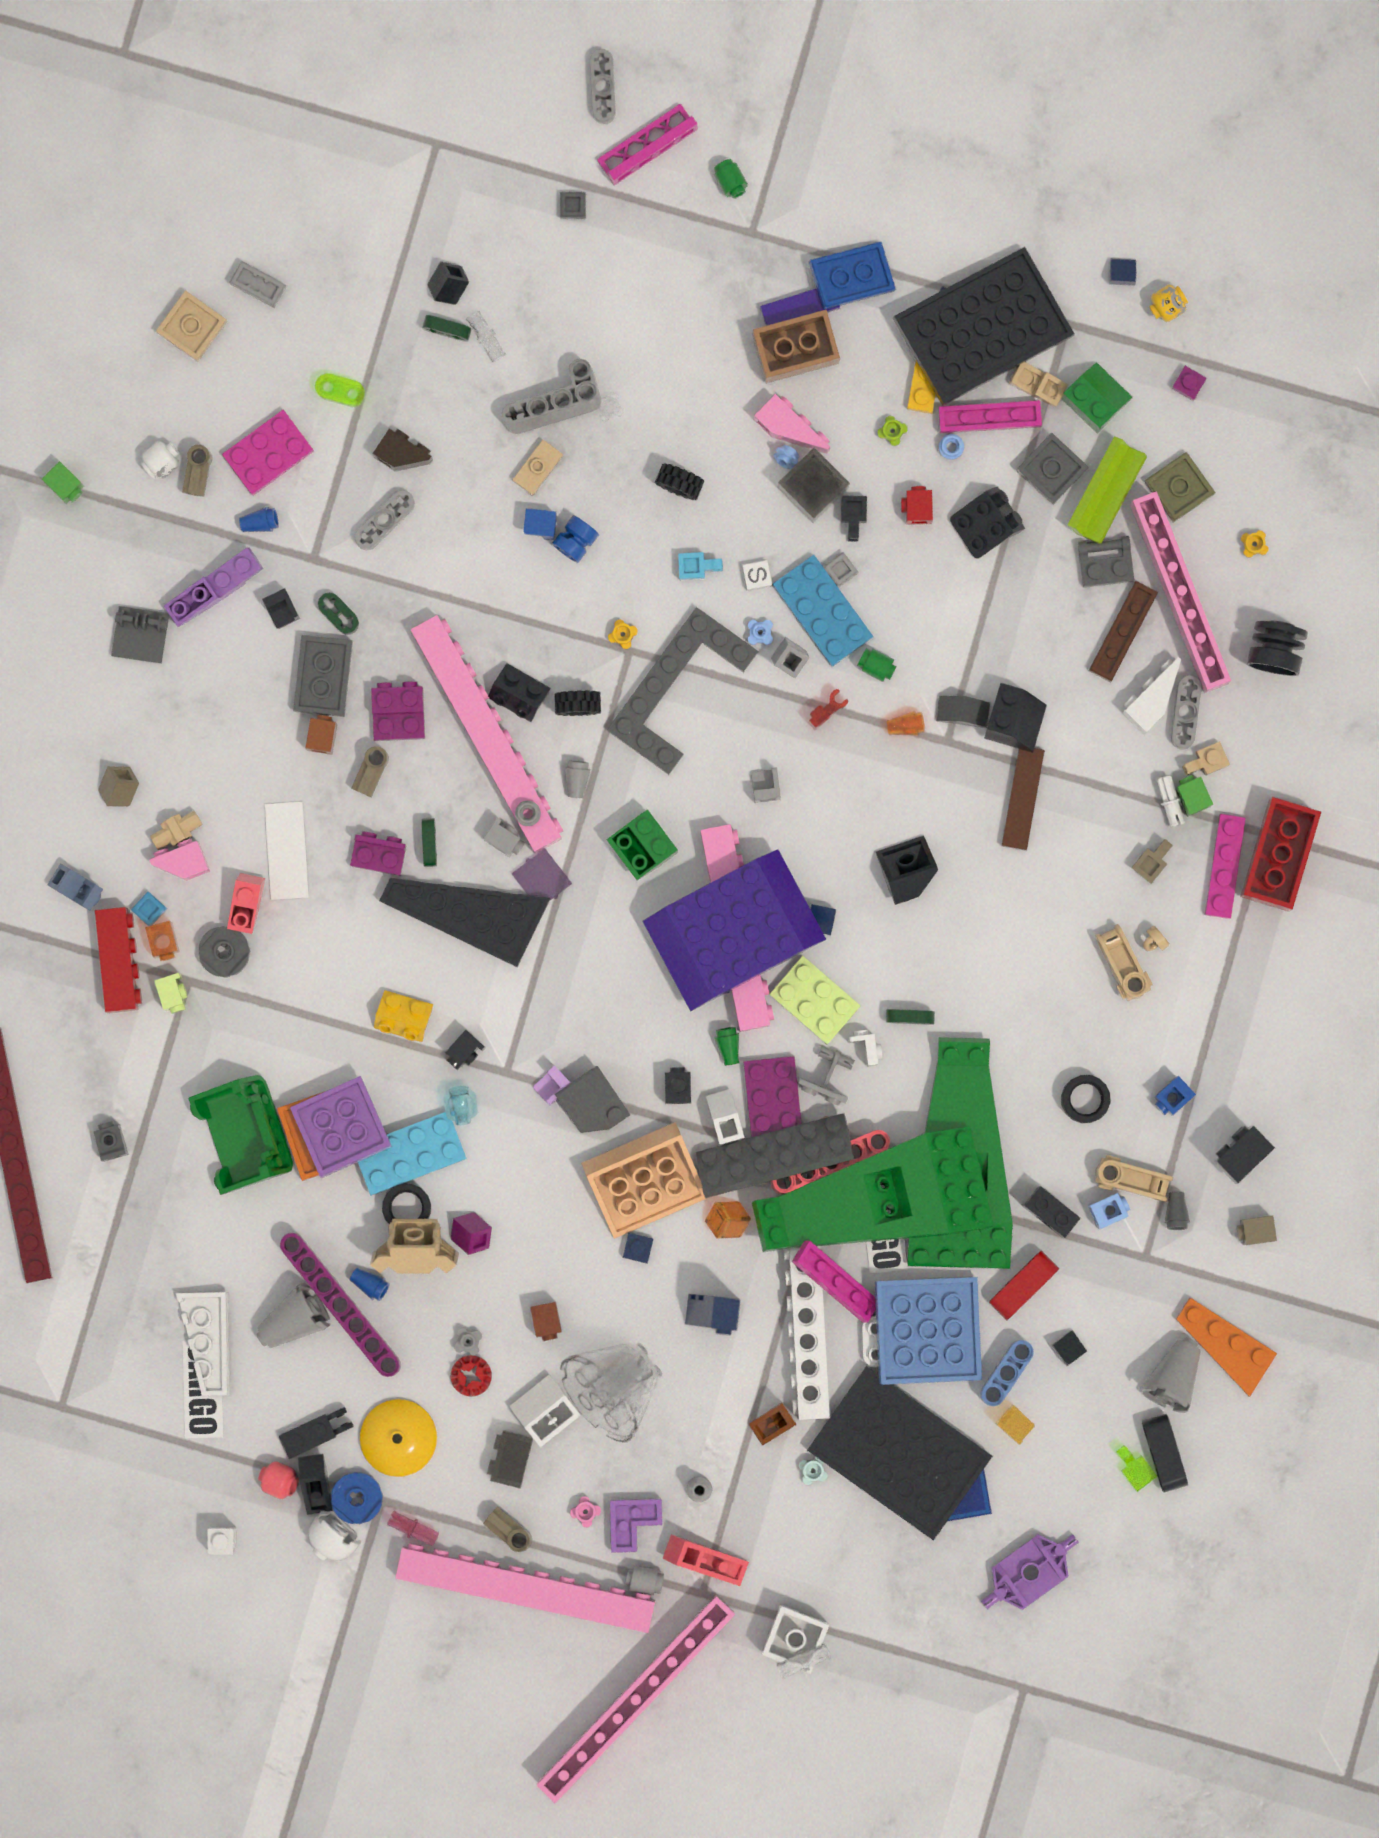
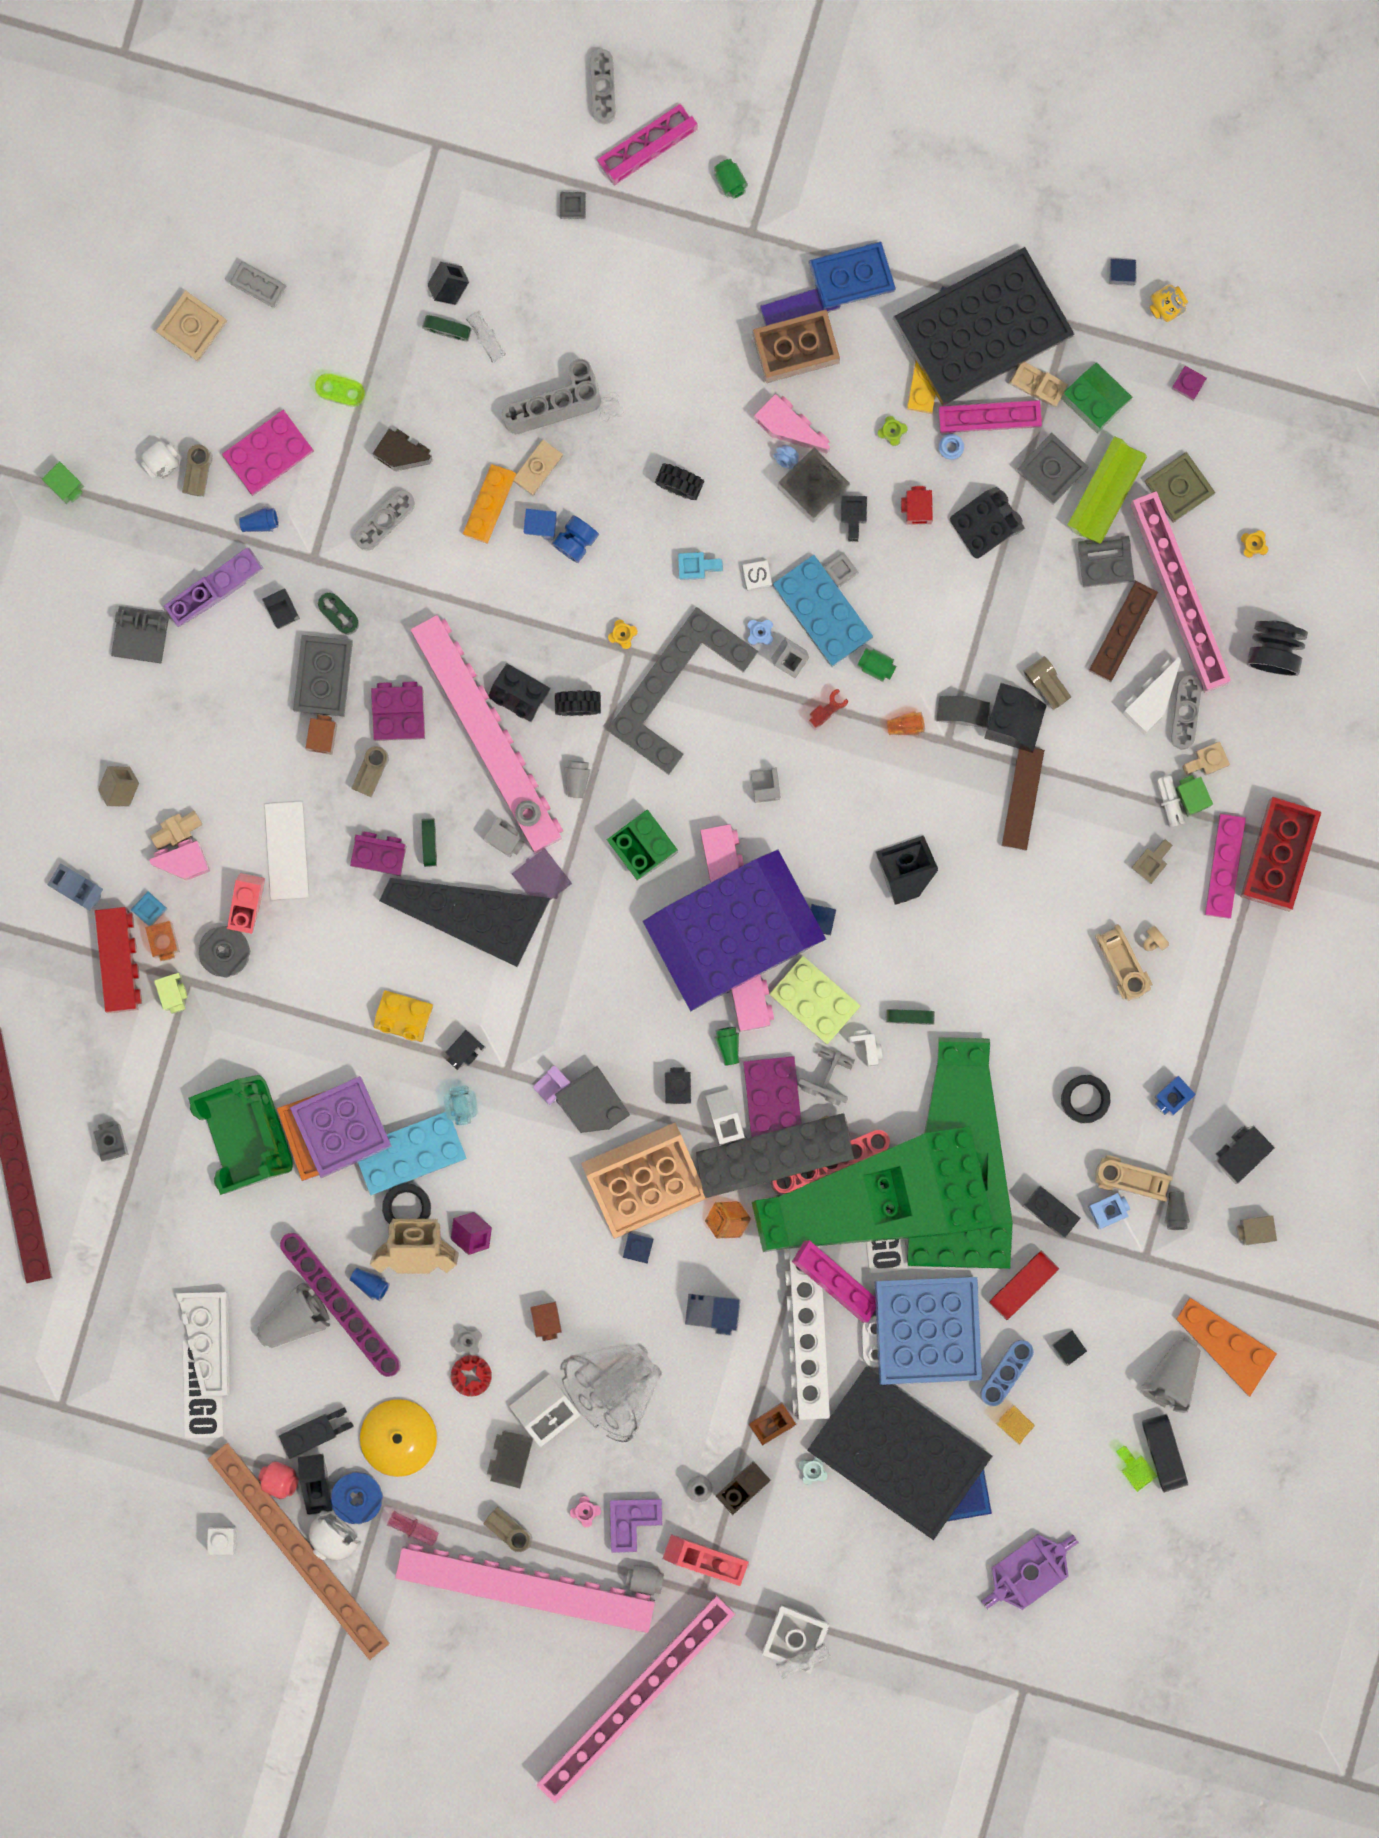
none -> nougat plate [207,1443,390,1660]
none -> light orange plate [463,464,516,544]
none -> dark brown slope [716,1460,771,1515]
none -> dark tan piece [1023,656,1071,710]

